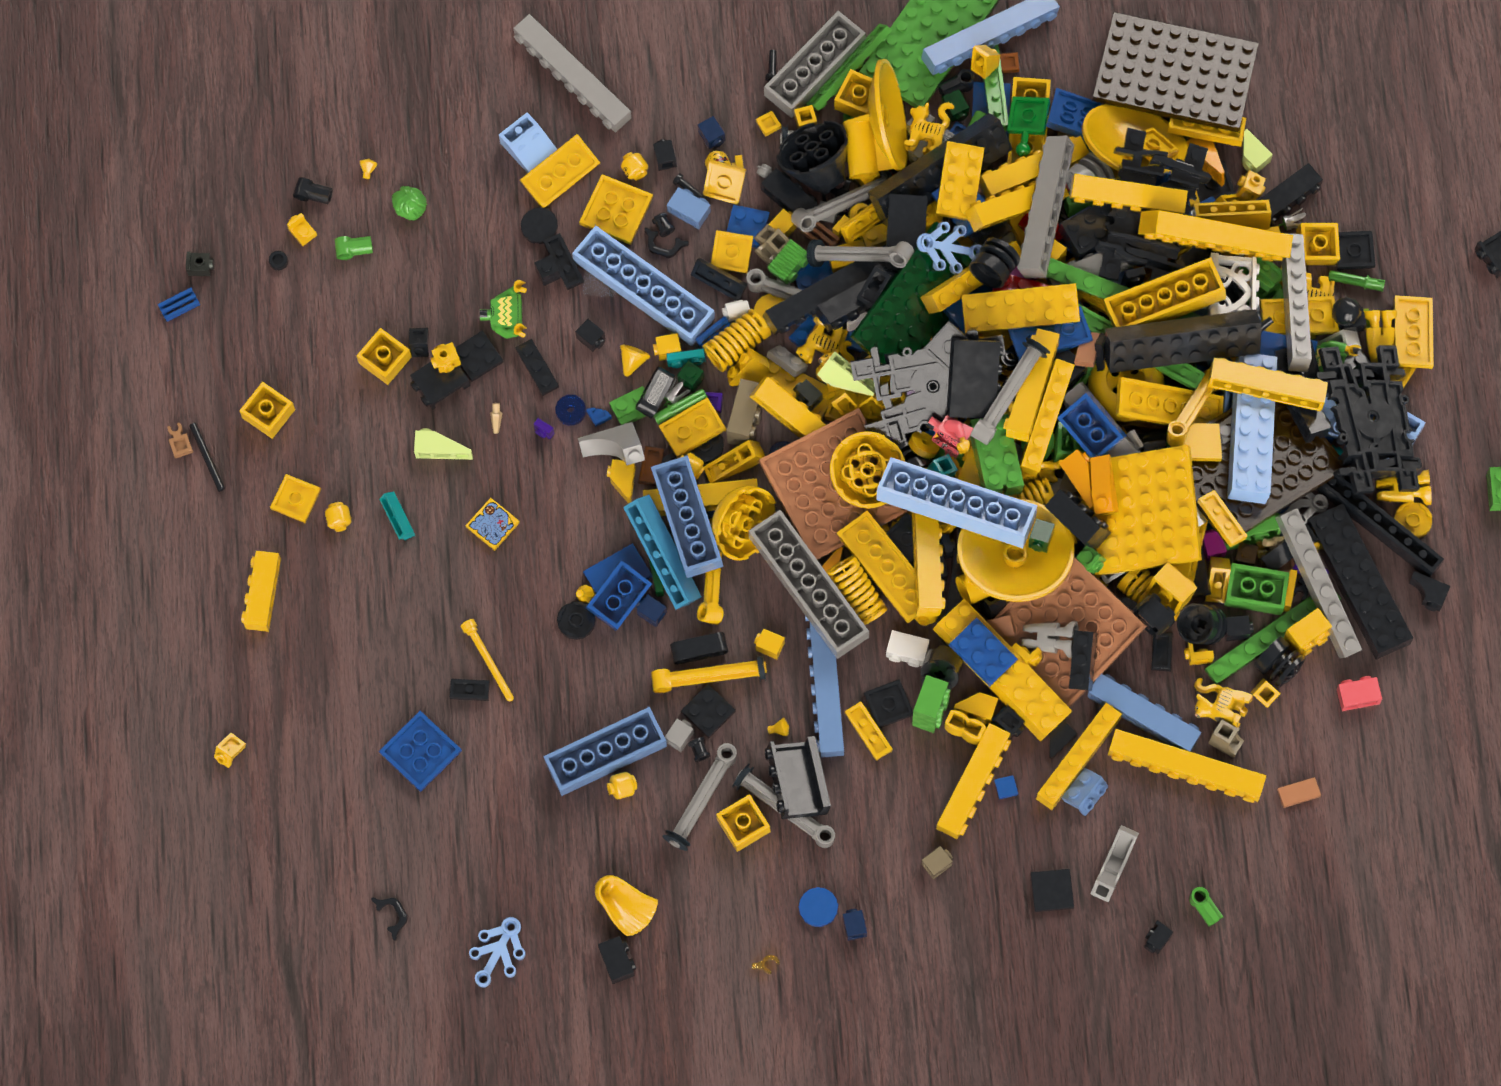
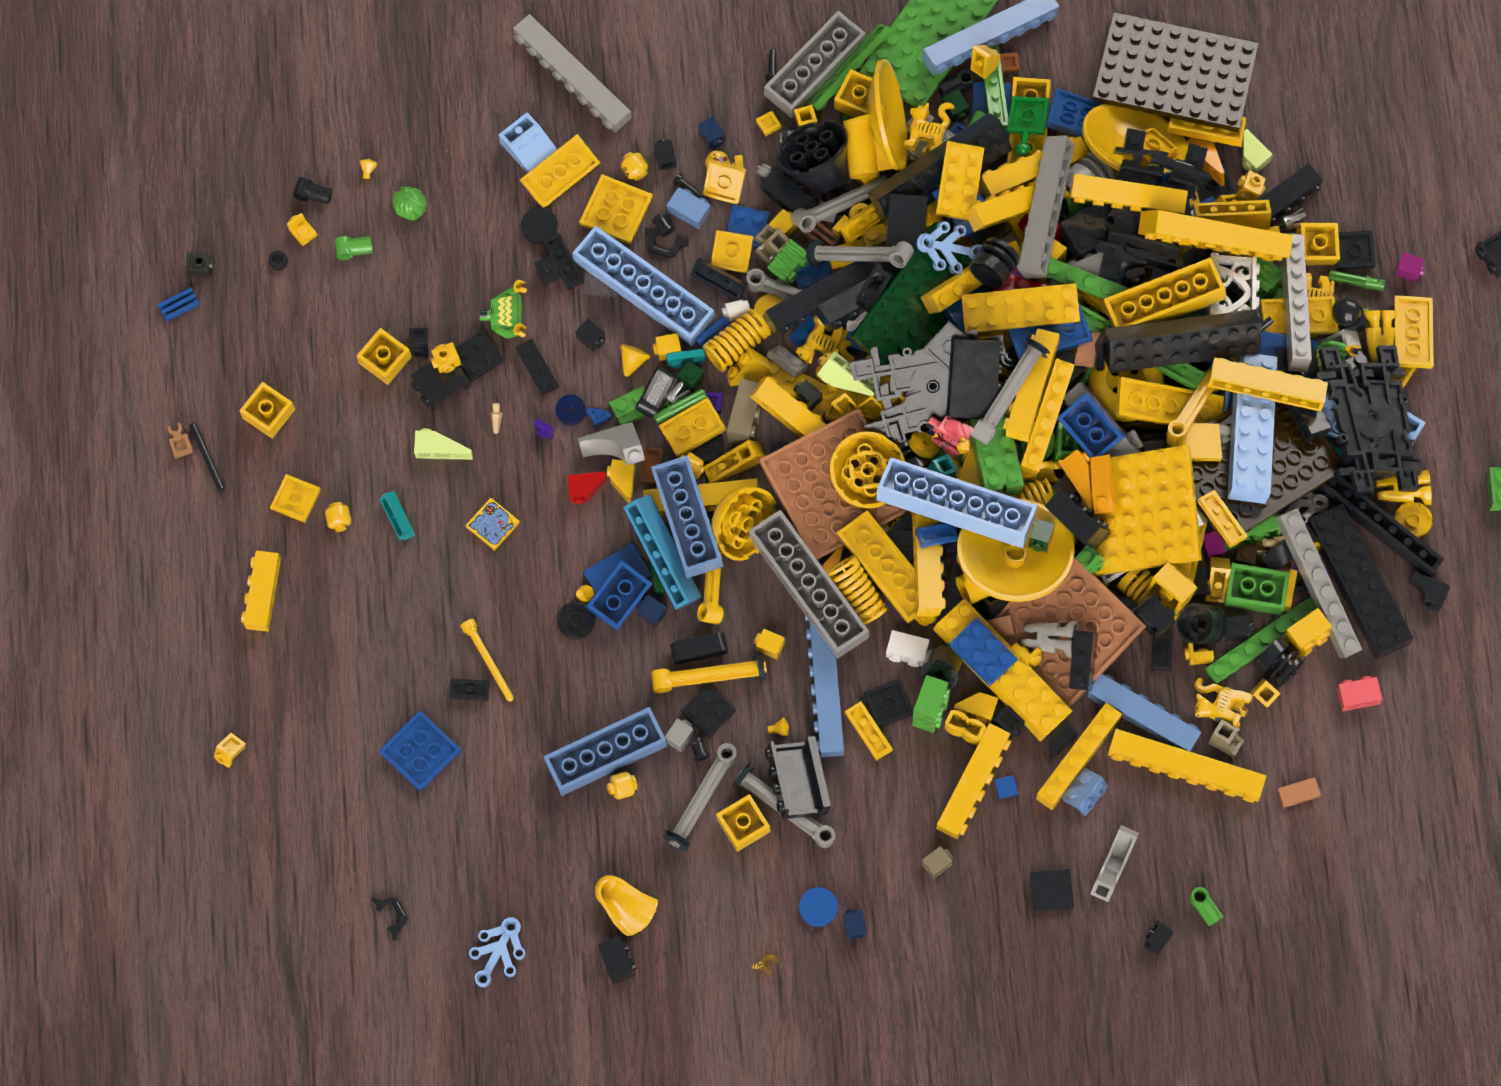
none -> red slope [567,472,607,504]
none -> blue tile [915,523,958,548]
none -> magenta brick [1395,252,1426,282]

